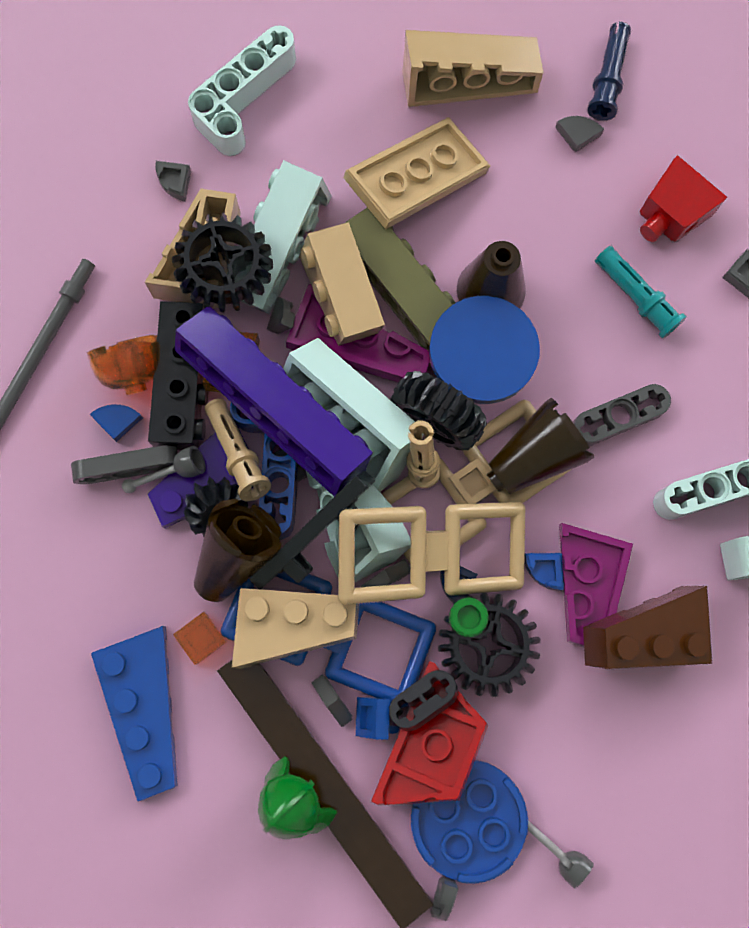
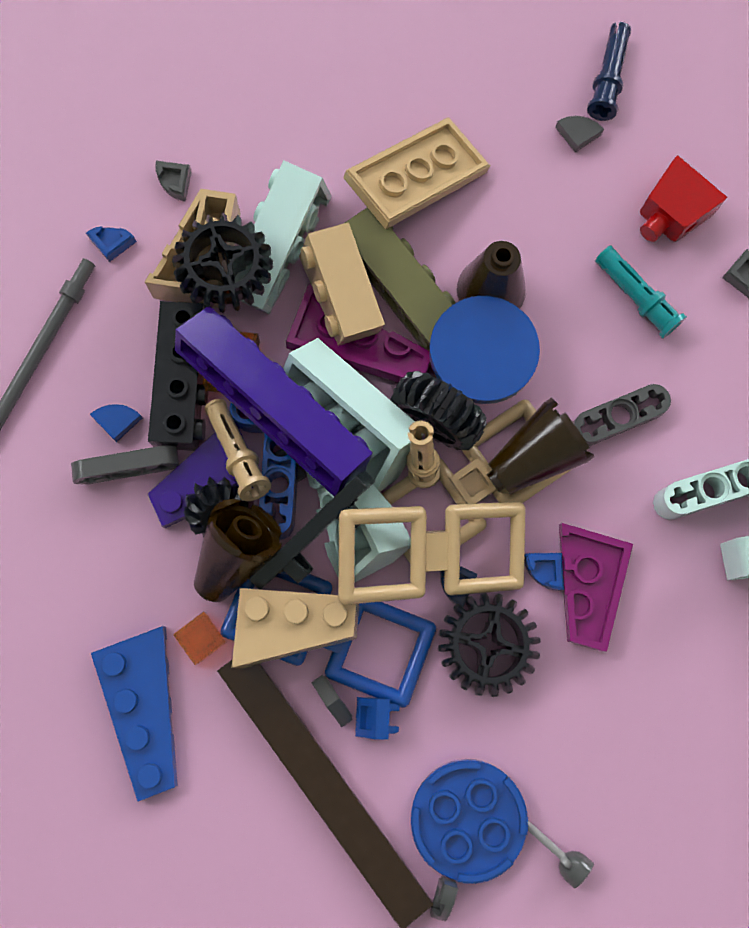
clear orange cylinder [86,335,160,396] -> none
dark grey hinge [122,446,206,493] -> none
light aqua beam [188,25,296,156] -> none
green helmet [258,756,337,840] -> none
dark grey tile [267,297,295,334] -> none
dark grey tile [361,559,410,587] -> none
red wing [371,661,488,806] -> none
black beam [389,670,458,731] -> none
tan wedge [403,30,543,107] -> none
green tile [449,598,488,637] -> none
reddish brown wedge [583,586,712,669] -> none
none -> blue tile [86,226,137,262]

